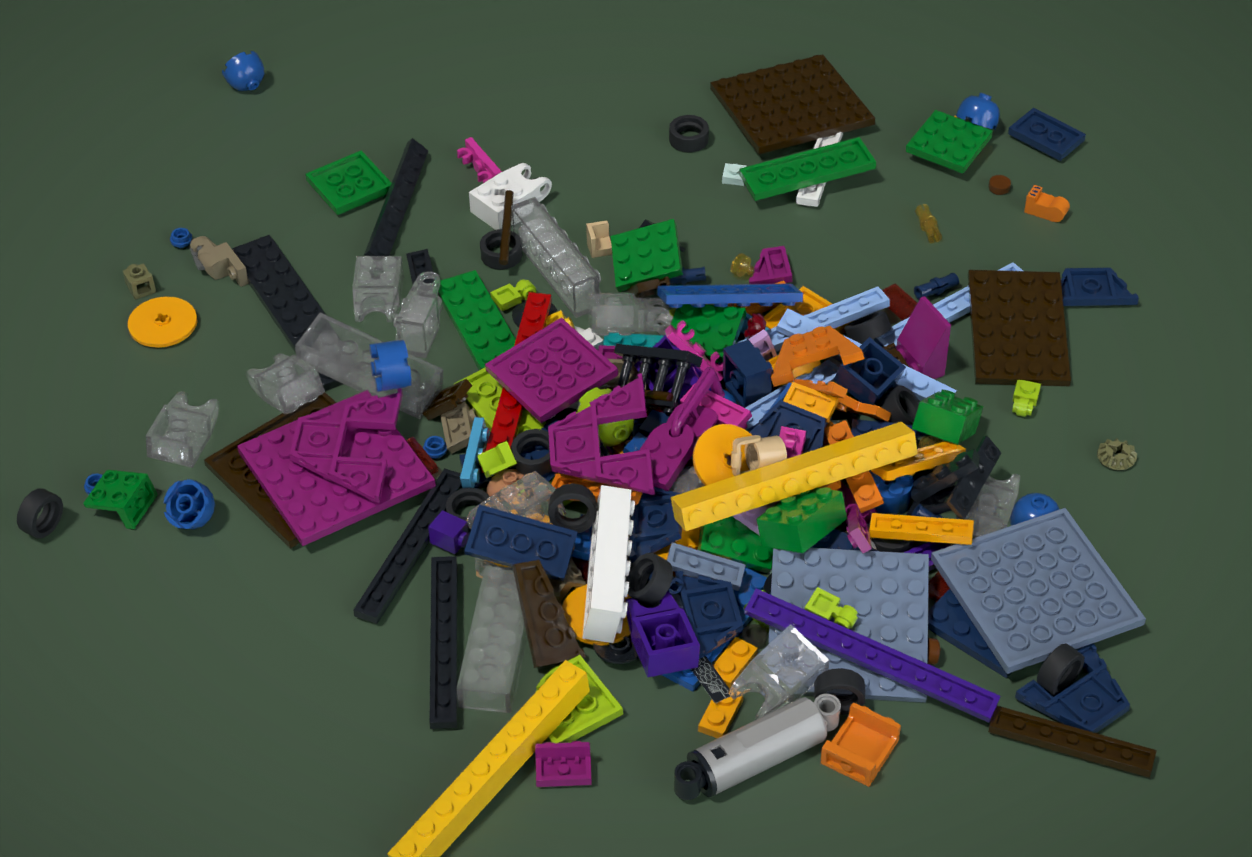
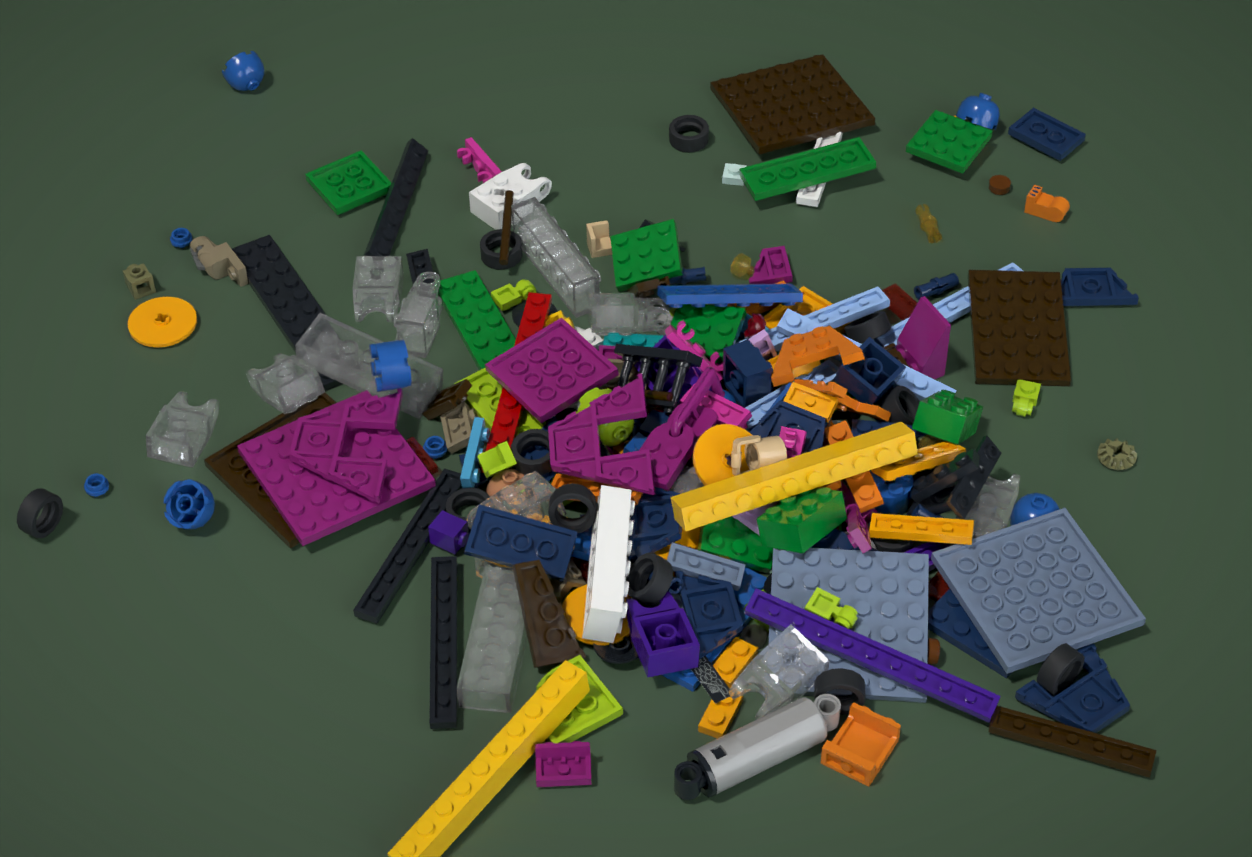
green bracket [83,470,158,529] -> none

